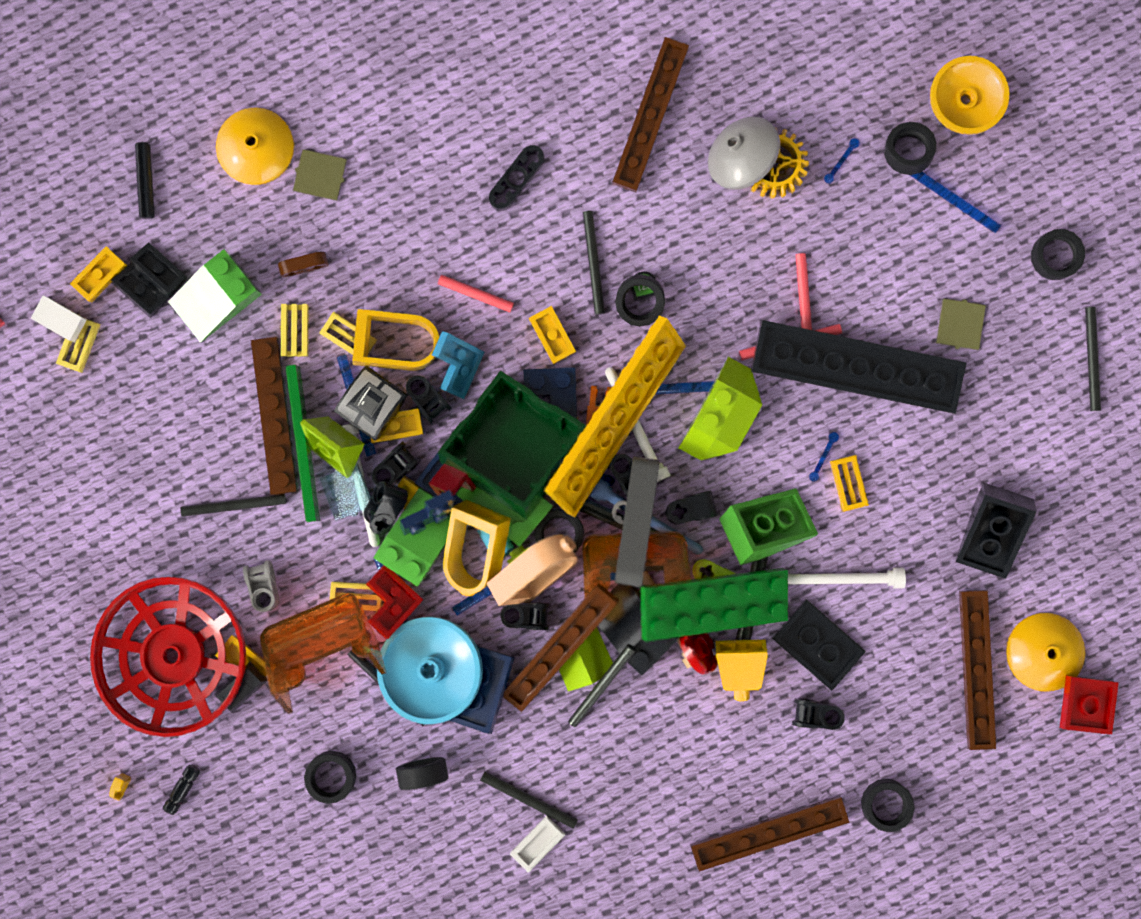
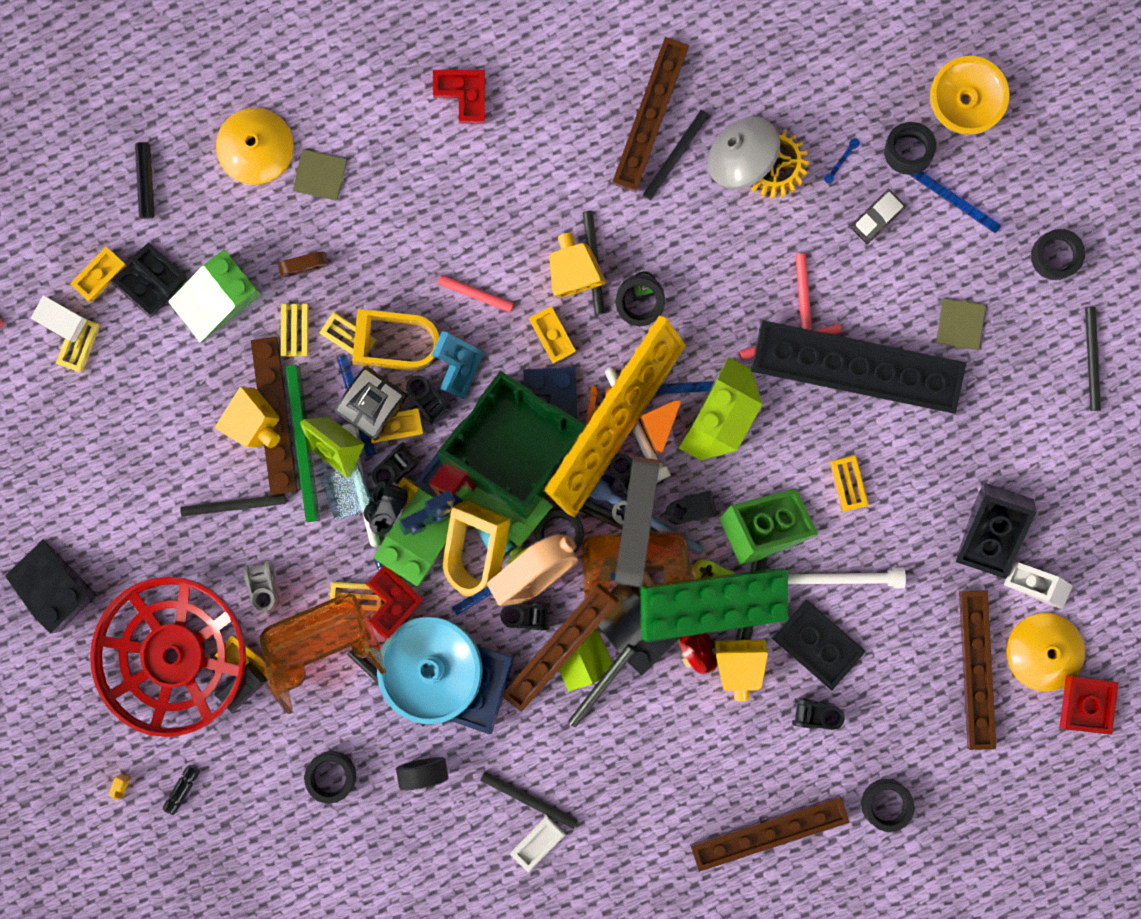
black beam [489,145,544,211] -> none
clear blue hinge [809,432,839,482] -> none
none -> black slope [5,539,97,634]
none -> yellow torso [215,387,280,448]
none -> red plate [433,70,485,124]
none -> yellow torso [549,232,607,299]
none -> orange slope [639,400,681,454]
none -> black bar [643,110,709,201]
none -> slope [849,188,907,245]
none -> white slope [1004,561,1073,610]

